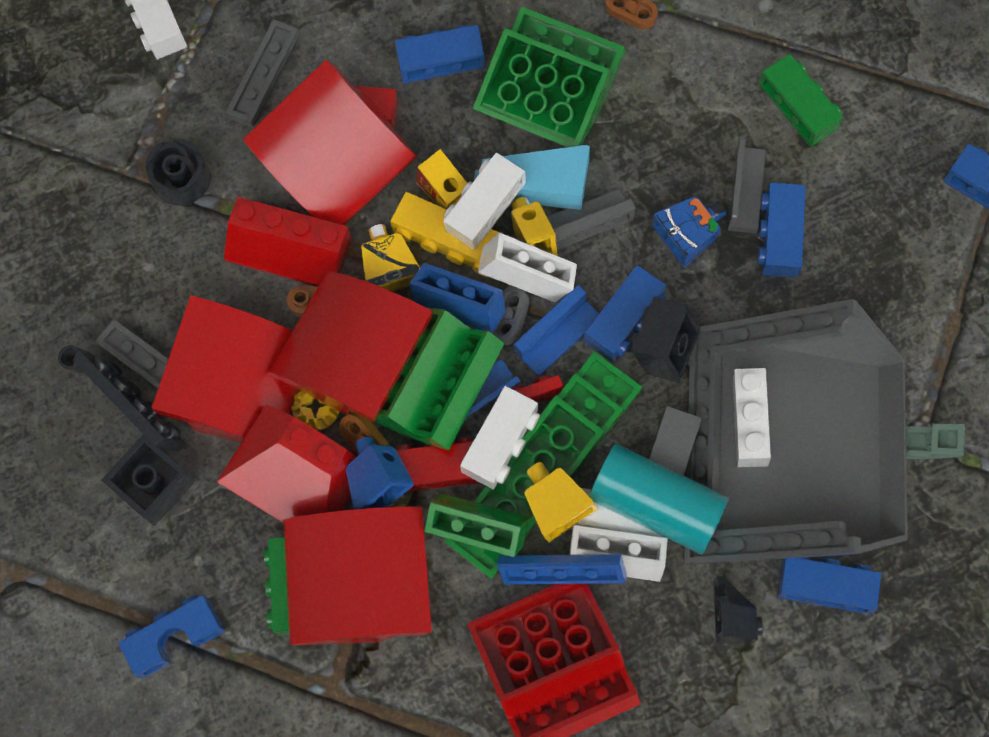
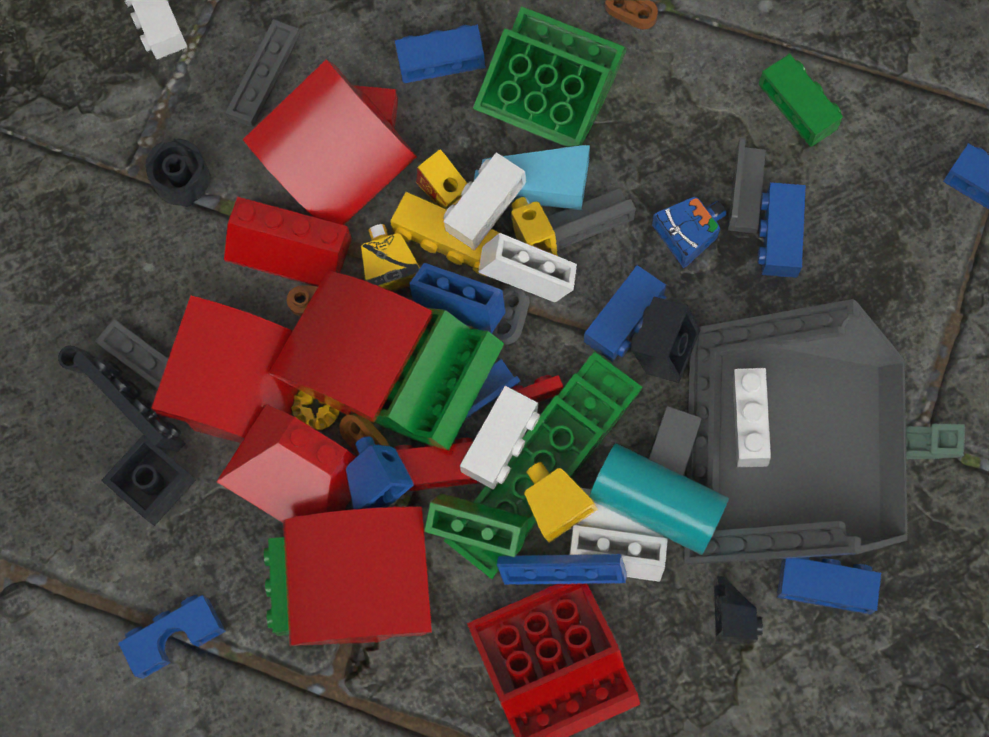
blue panel [514,285,599,376] -> none

